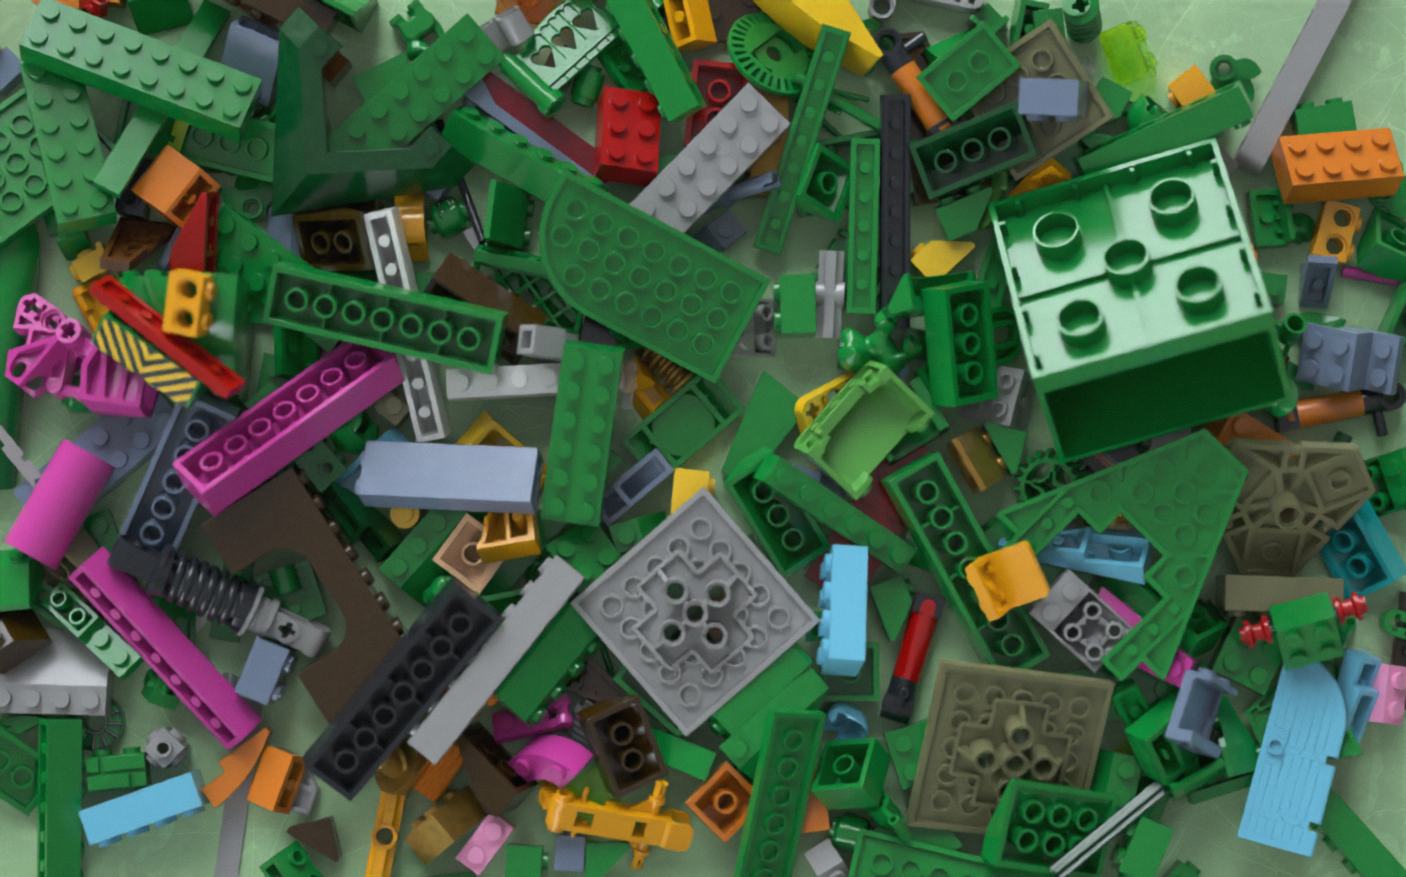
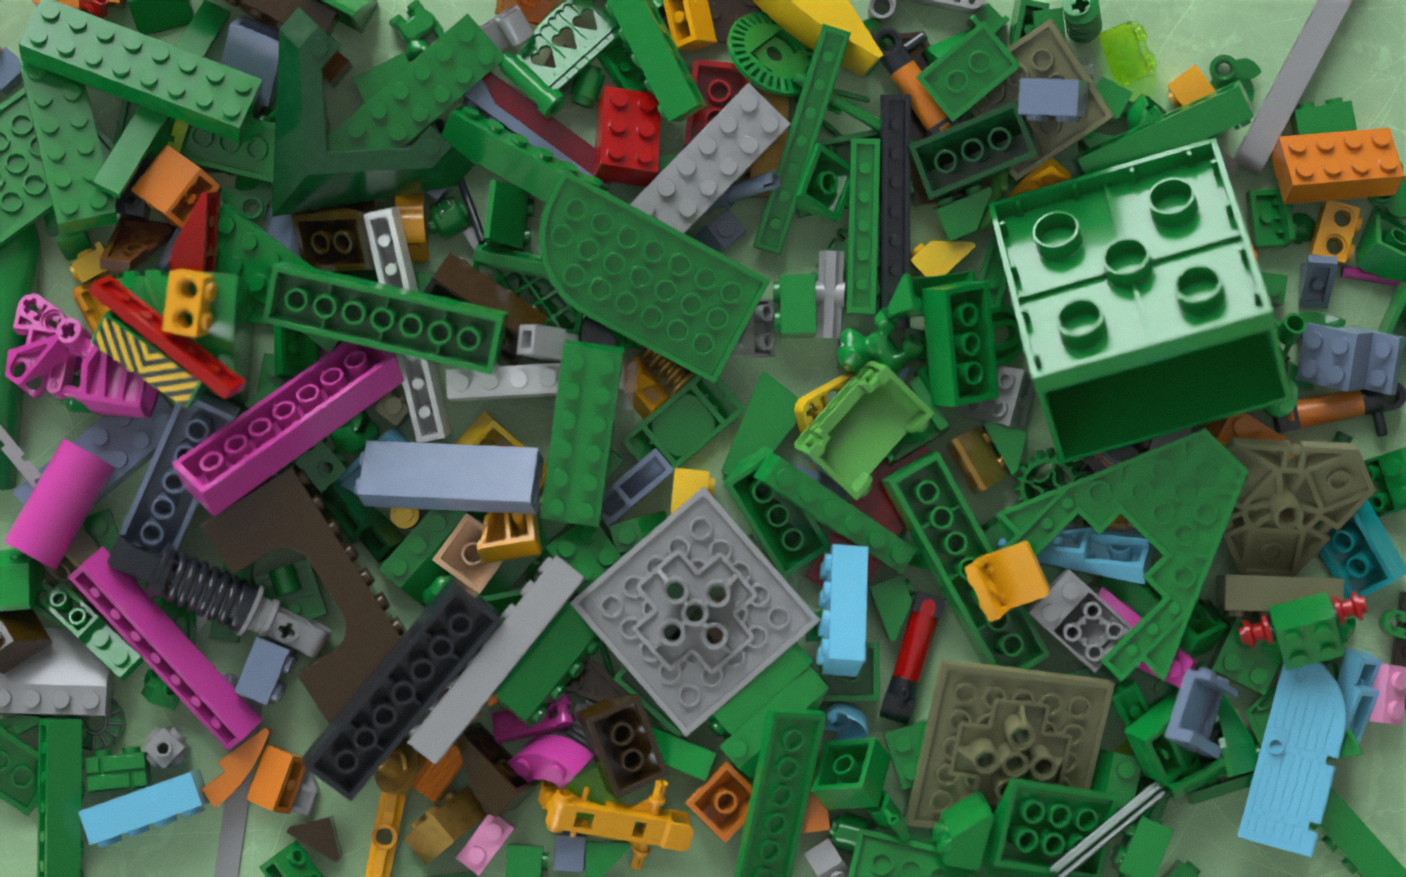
none -> green slope [932,791,994,871]

